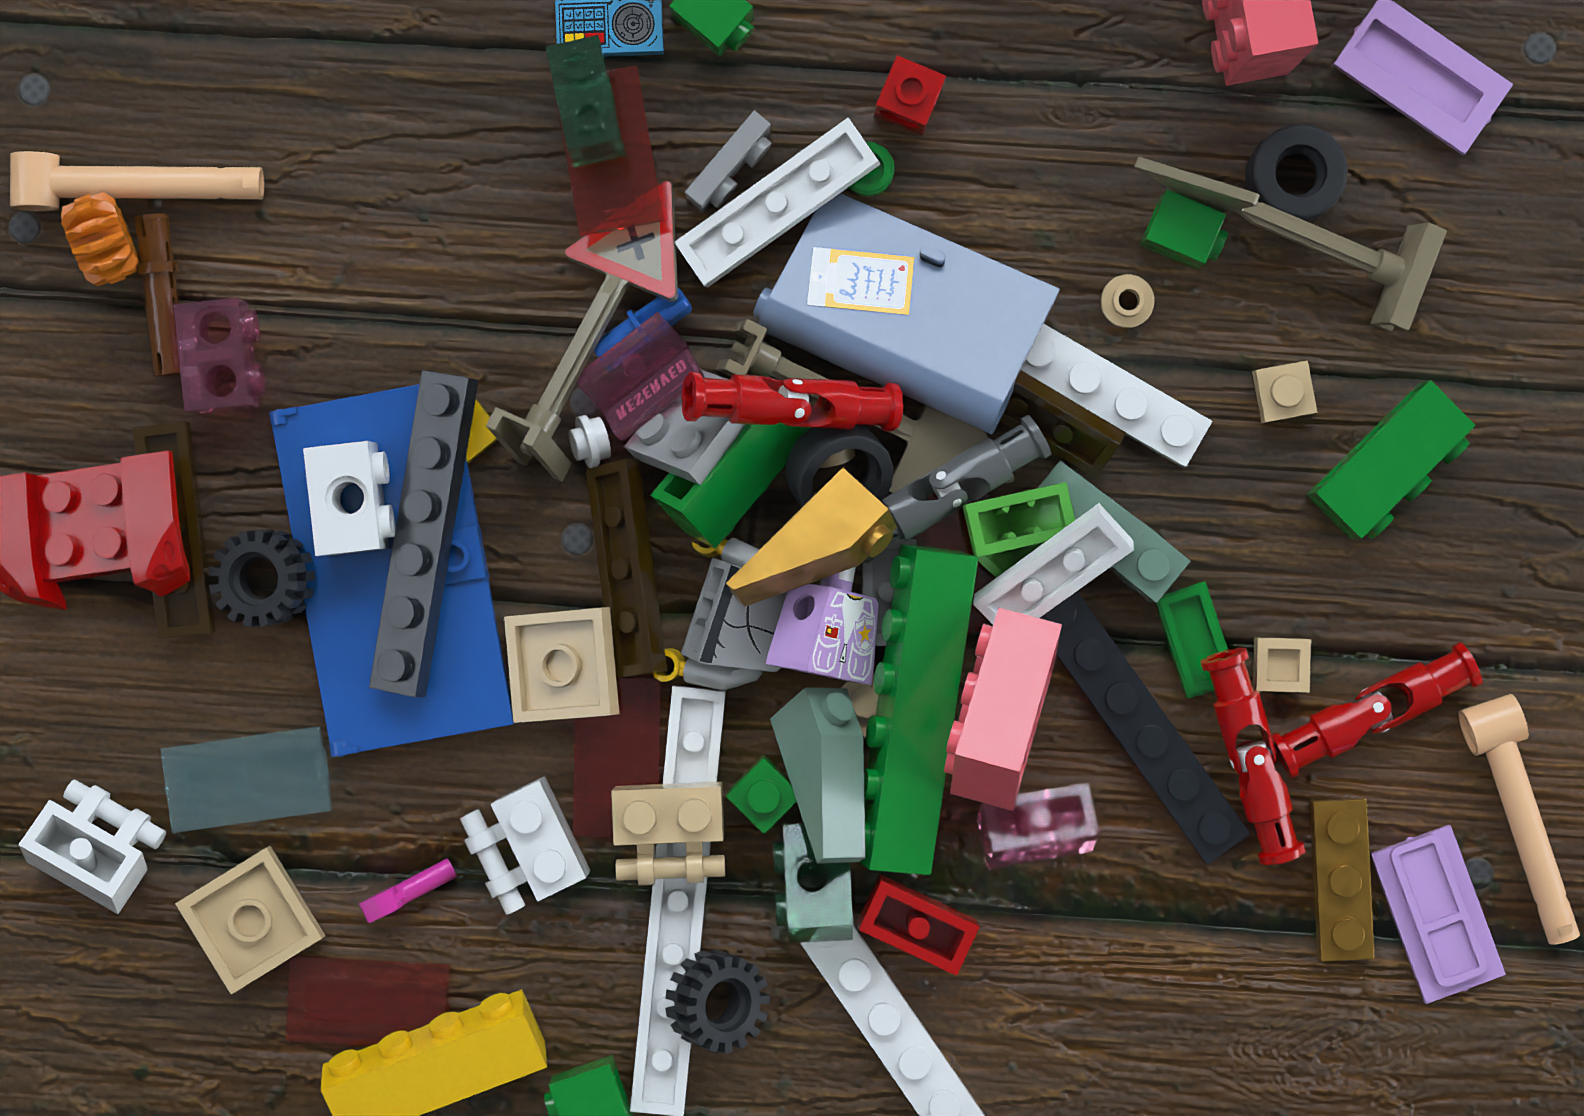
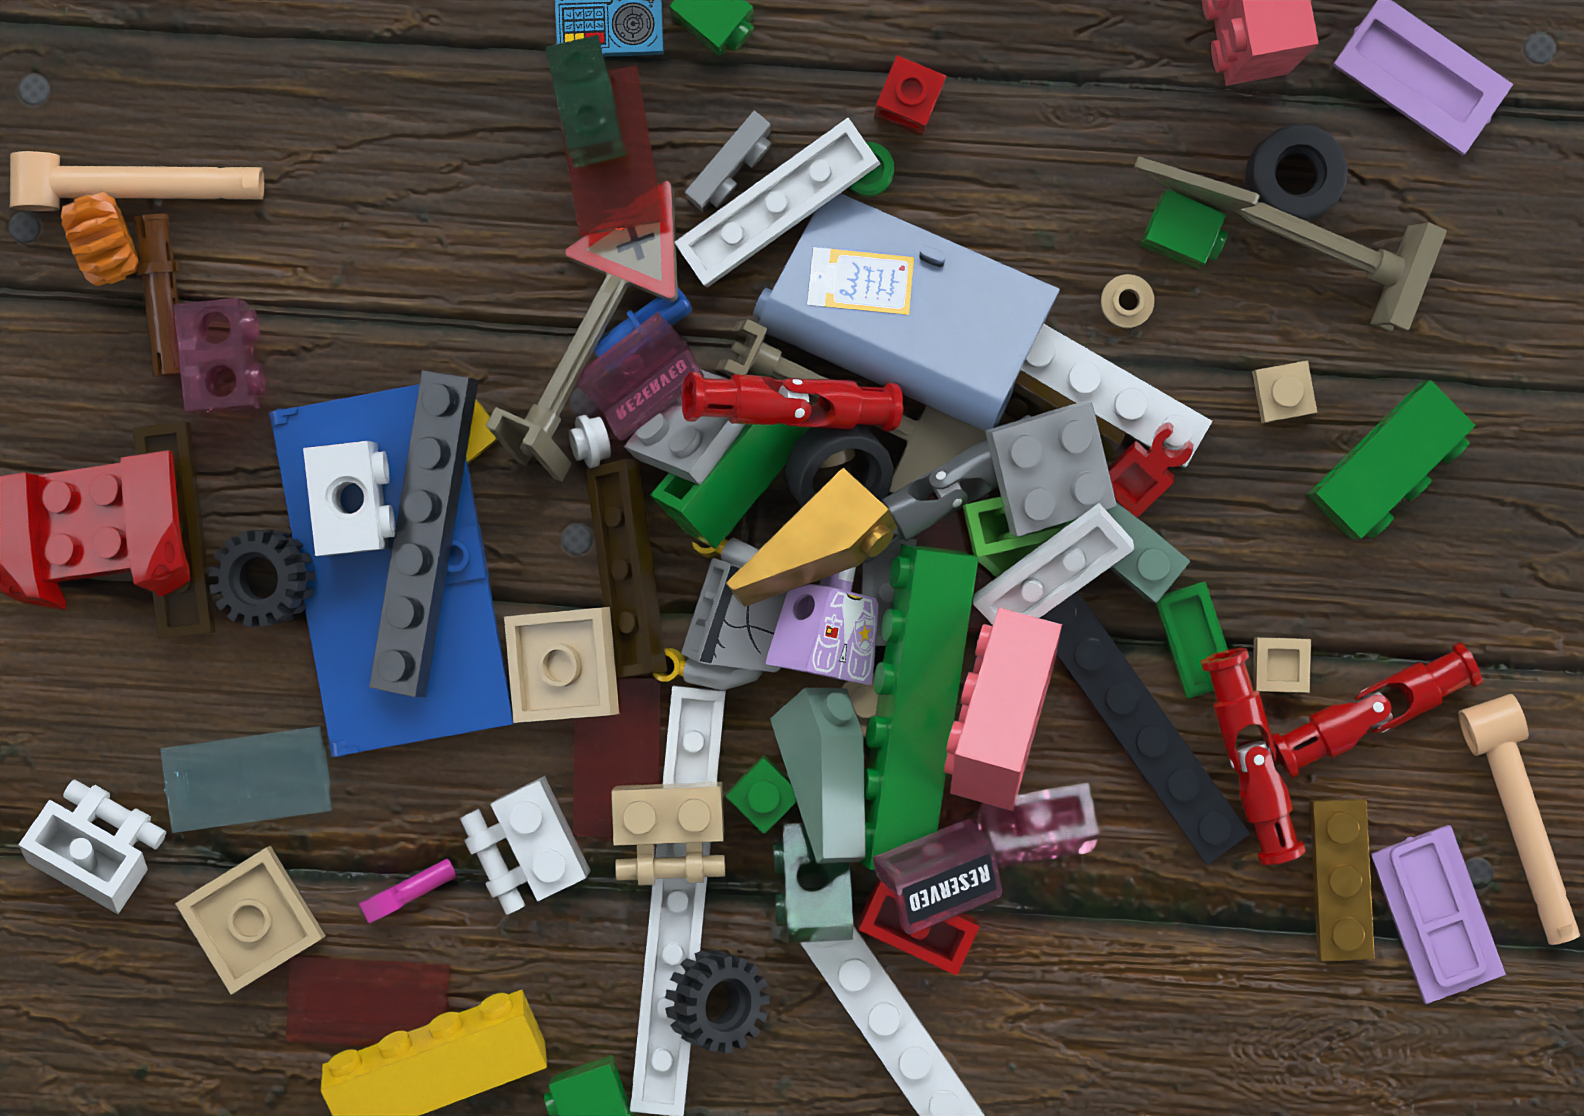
none -> clear pink panel [872,819,1002,934]
none -> light grey plate [985,401,1117,537]
none -> red plate [1108,422,1194,518]

